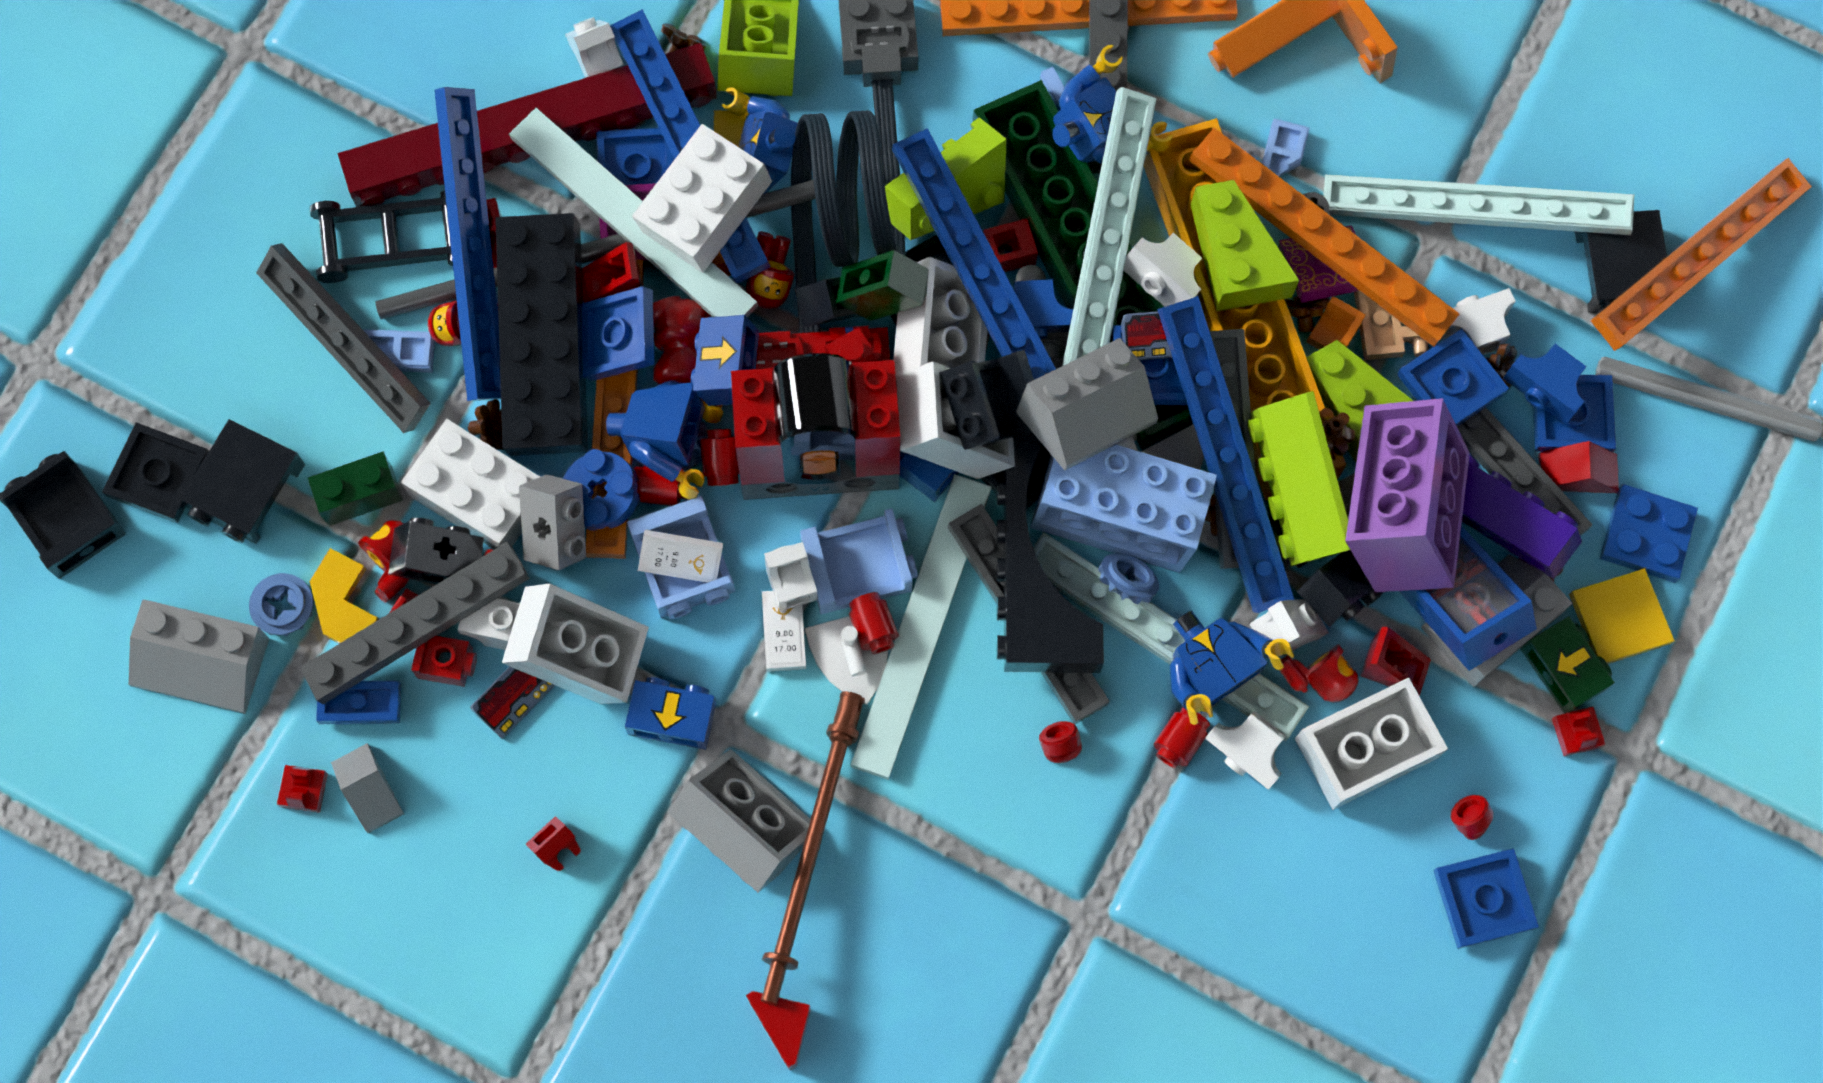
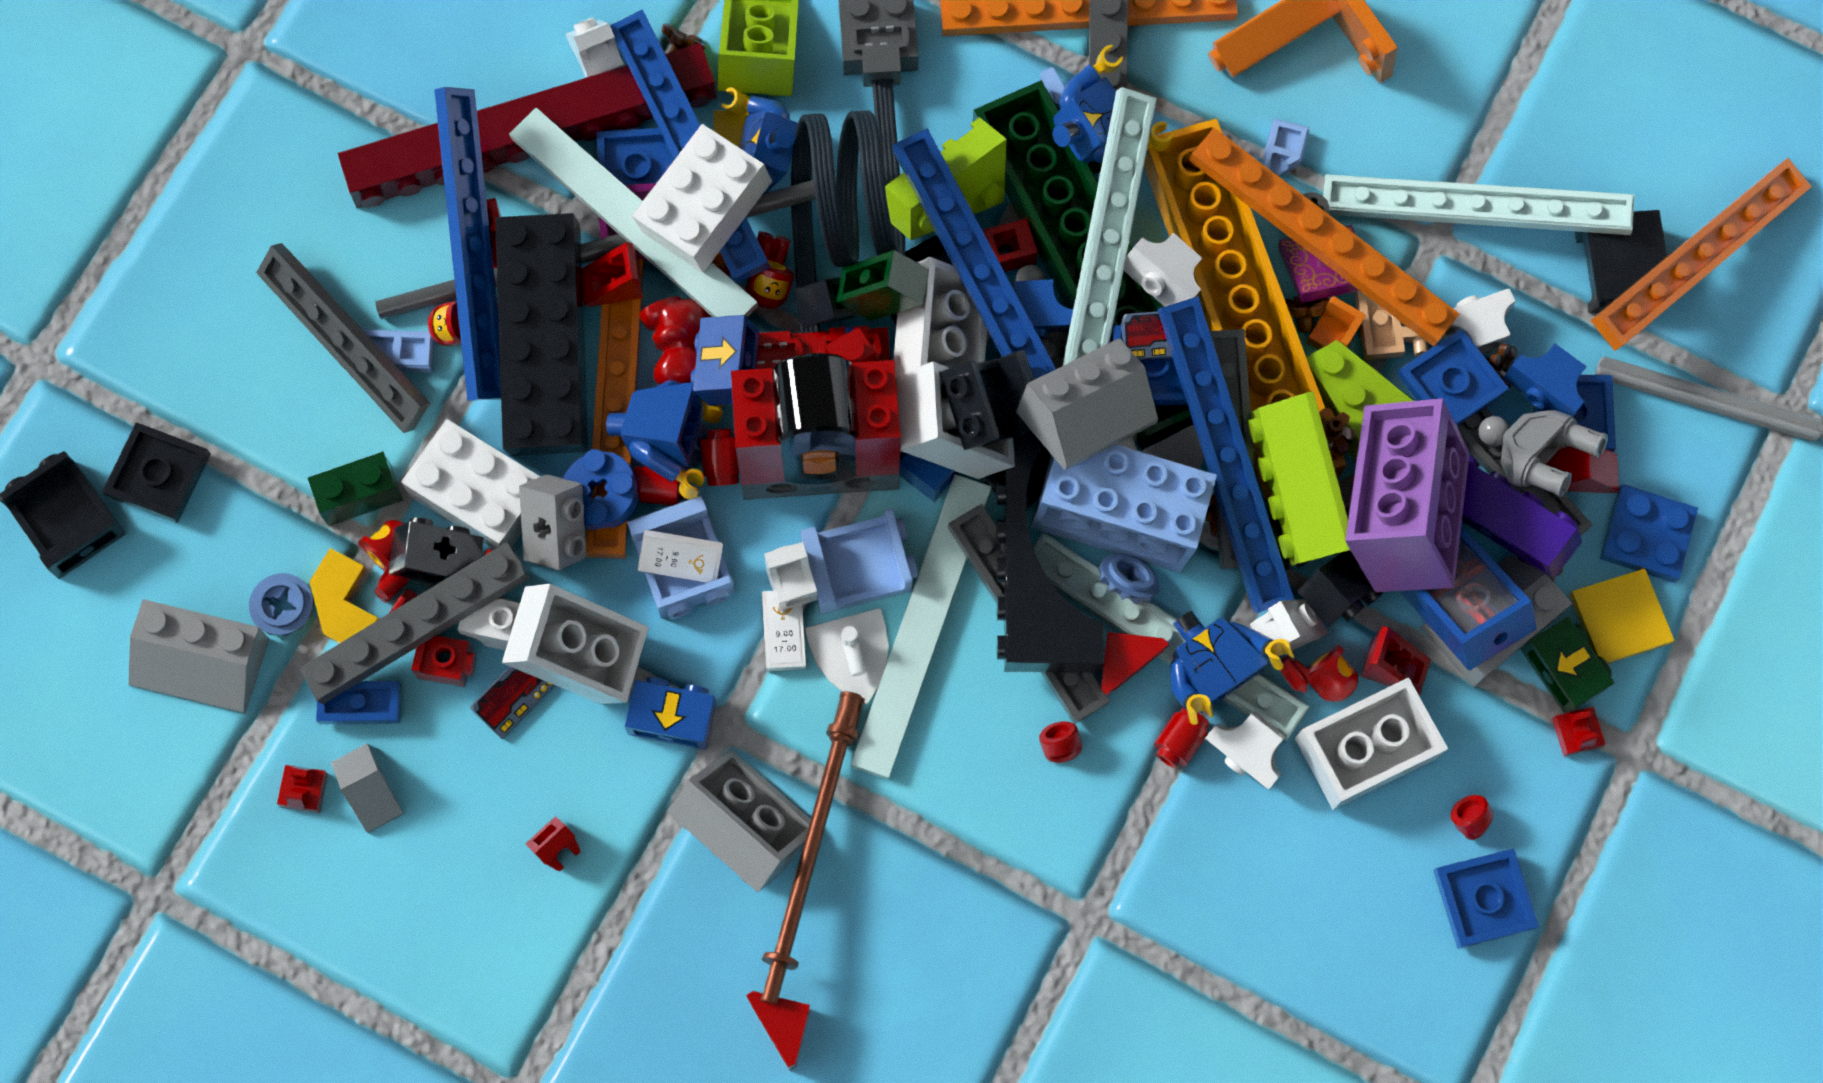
black panel [180,419,305,544] -> none
black piece [310,190,453,283] -> none
reddish brown plant [468,399,503,450] -> none
blue plate [582,286,654,381] -> none
red brick [849,592,899,654] -> none
lime wedge [1190,180,1299,311] -> none
none -> red slope [1101,632,1170,696]
none -> light grey connector [1478,410,1608,497]

